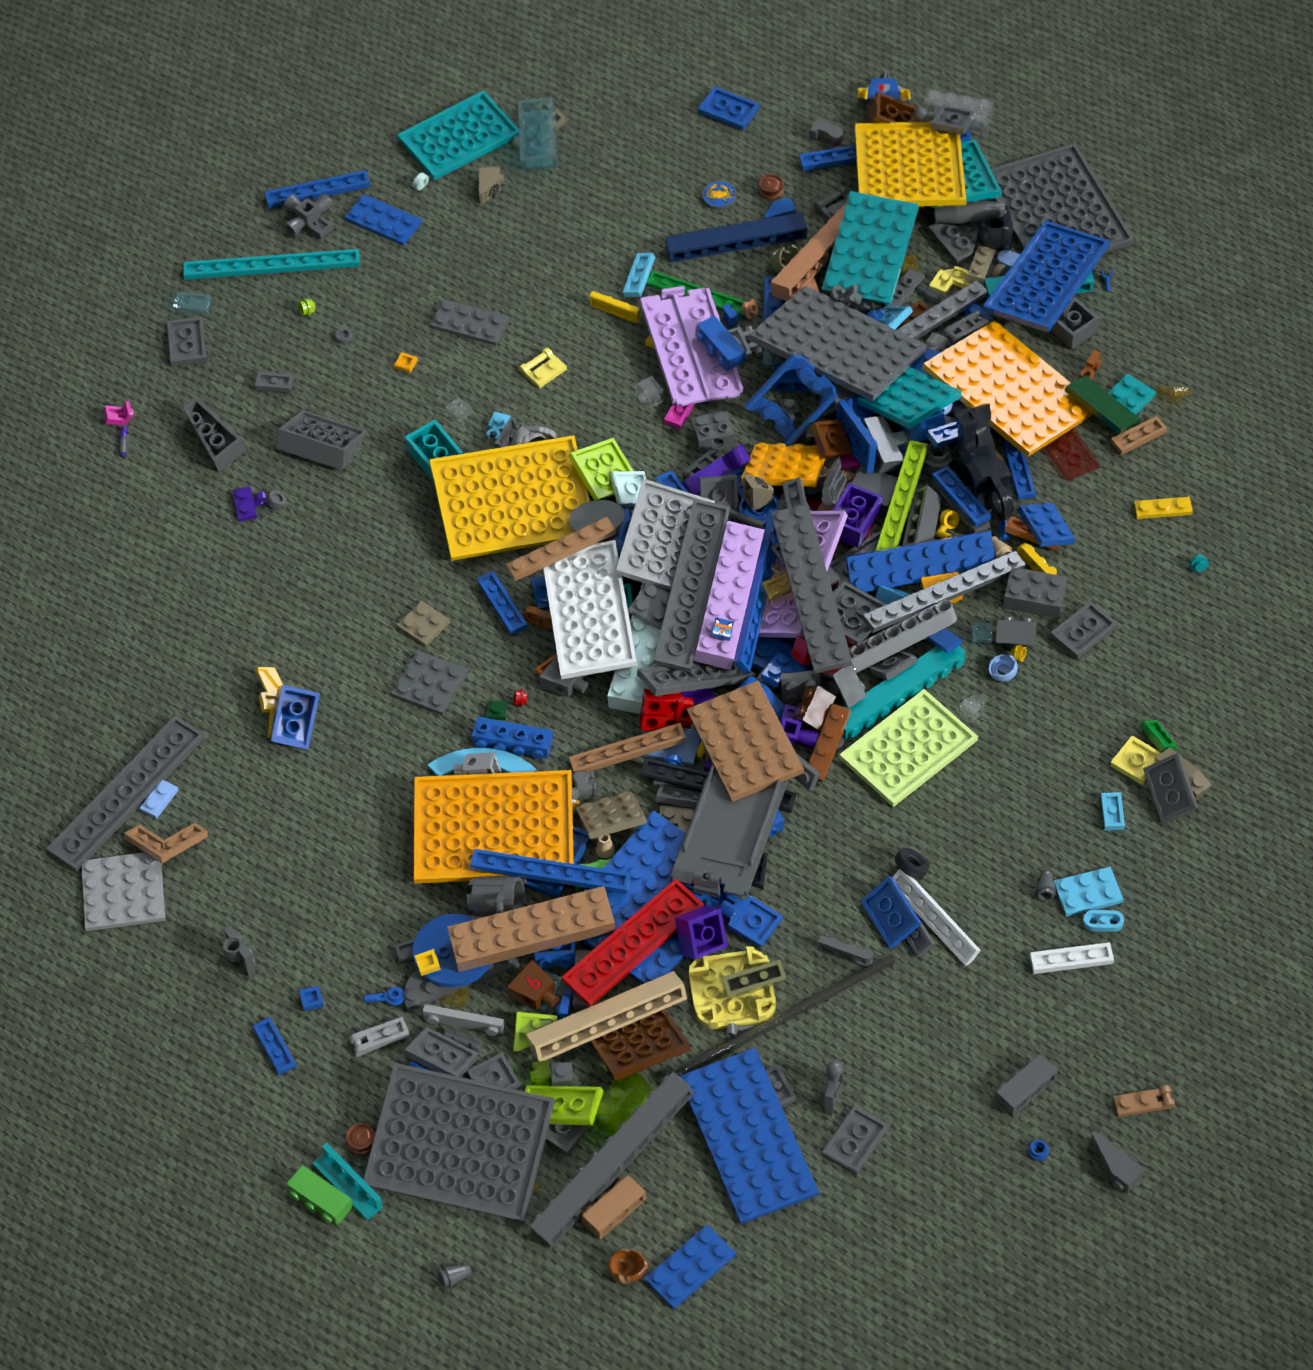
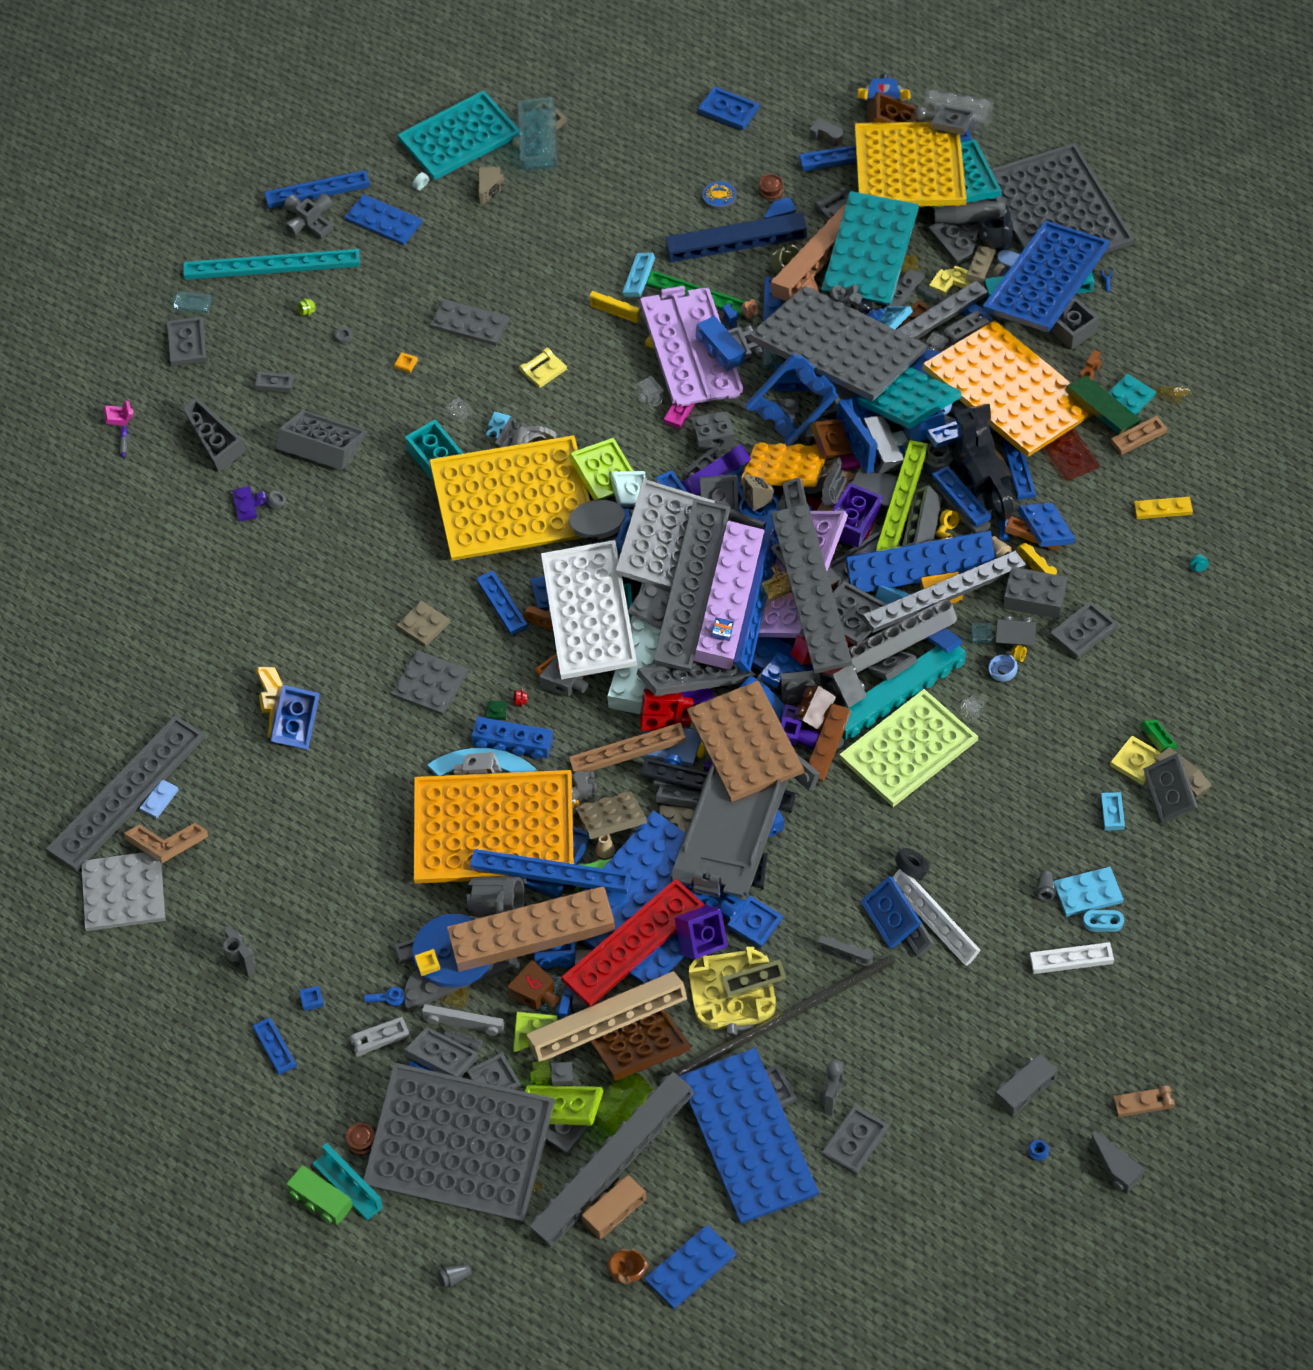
medium nougat plate [506,517,616,581] -> none

